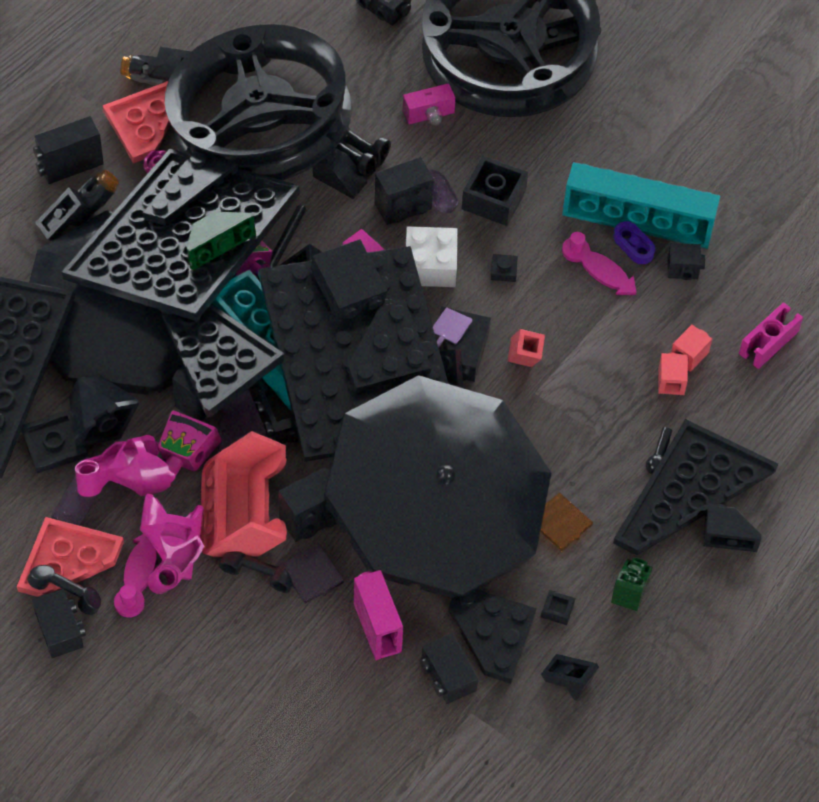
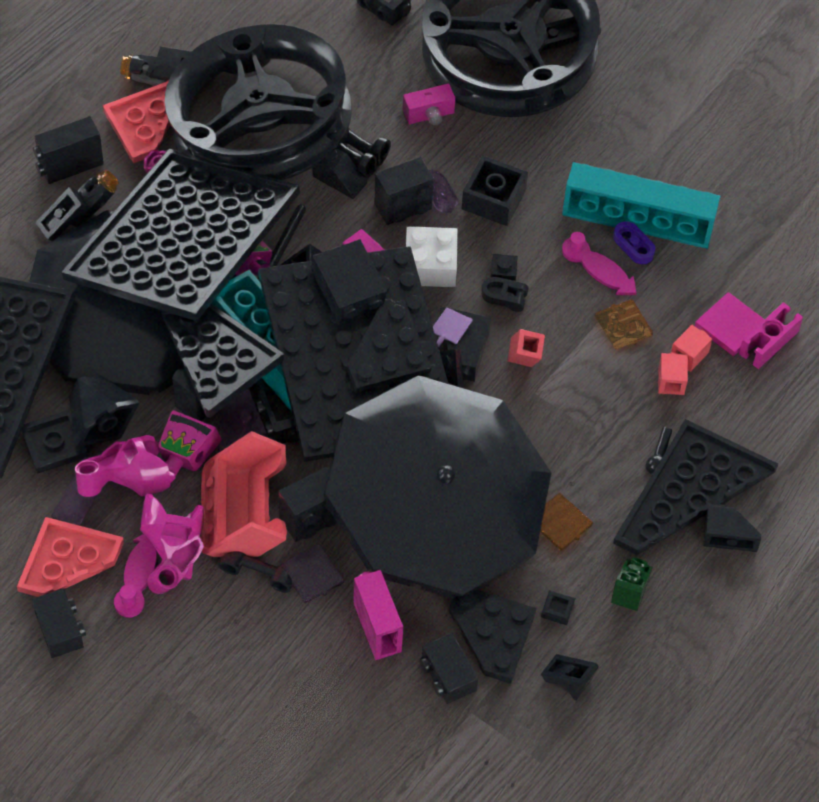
black bar [27,565,101,615] -> none
black wing [143,151,239,226] -> none
dark green slope [186,212,256,270] -> none
black brick [667,243,705,280] -> none
none -> black plate [481,277,529,312]
none -> clear orange piece [595,299,653,350]
none -> dark pink tile [695,292,764,357]

